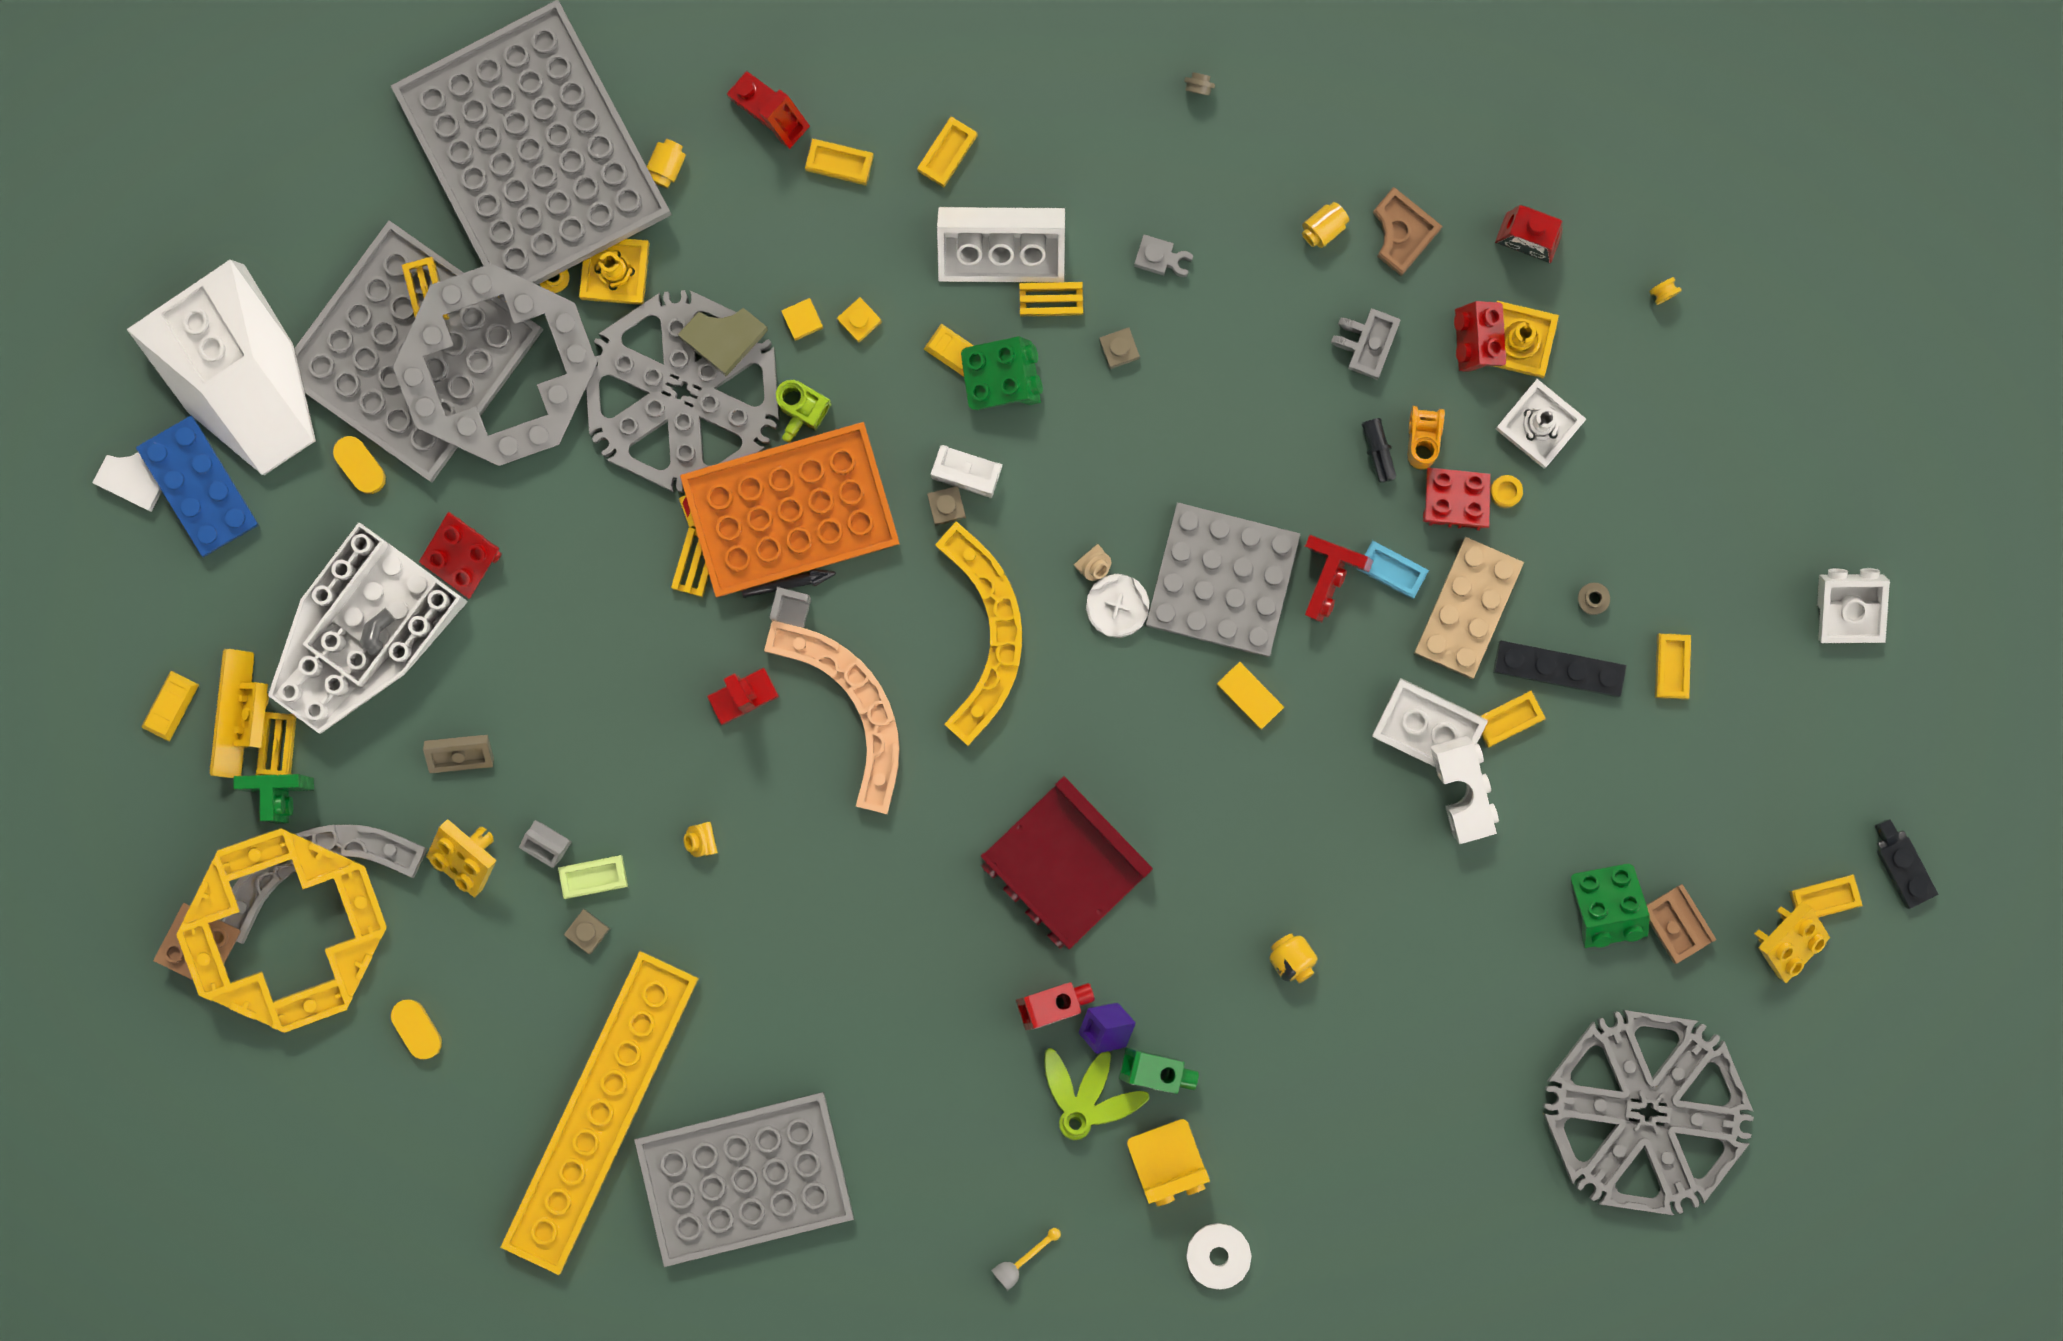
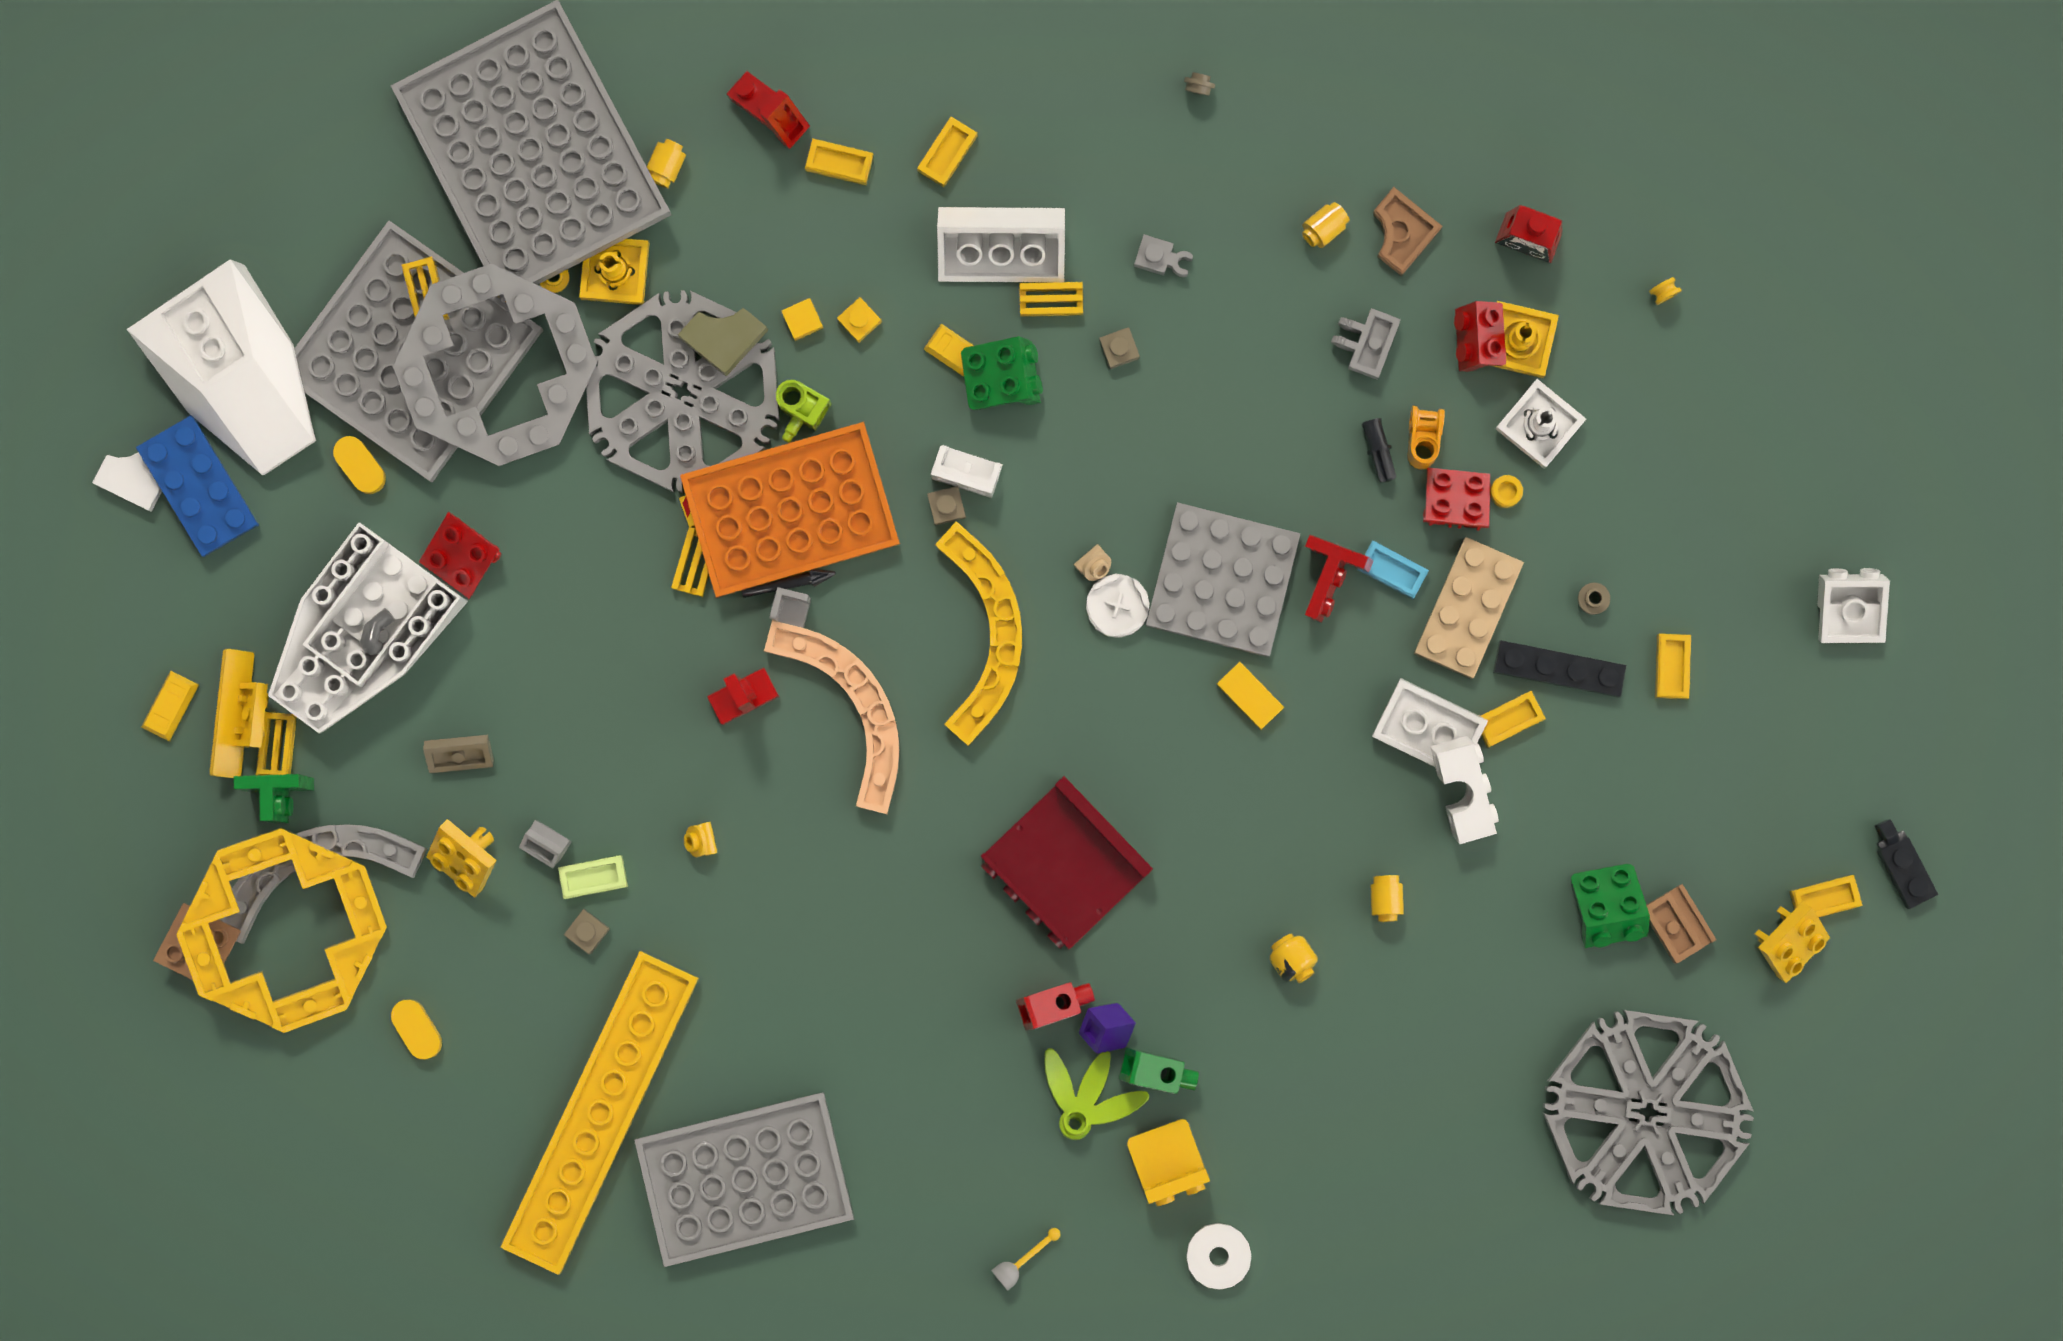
none -> yellow brick [1370,875,1404,922]

